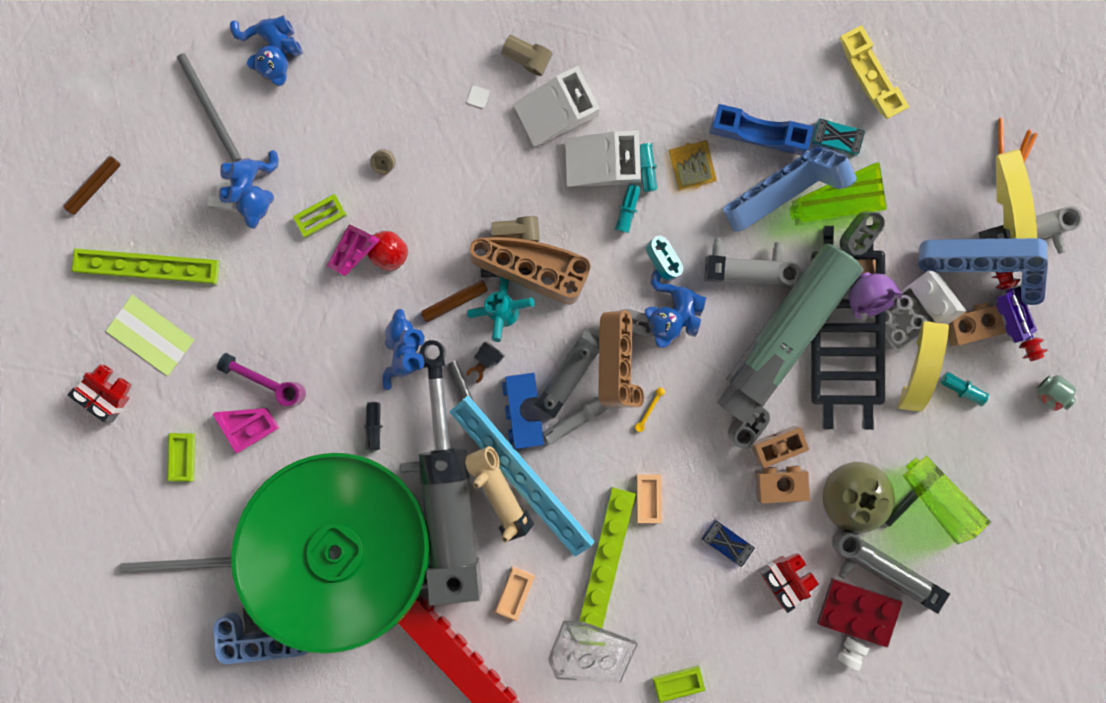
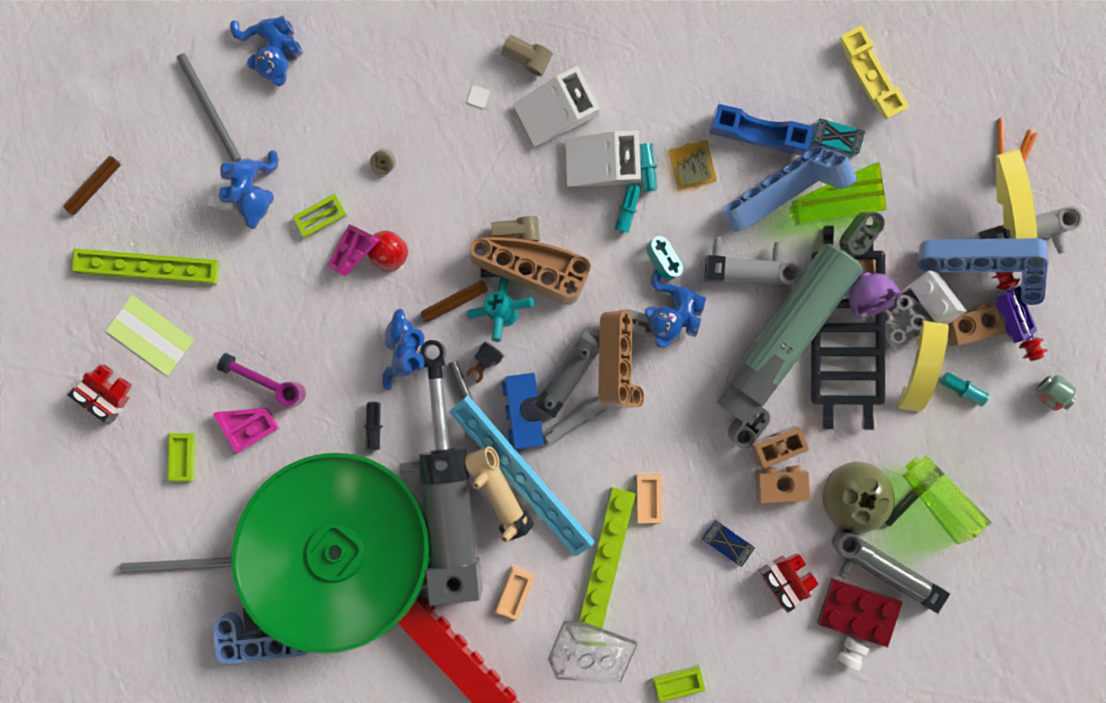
yellow hinge [635,387,665,432] -> none

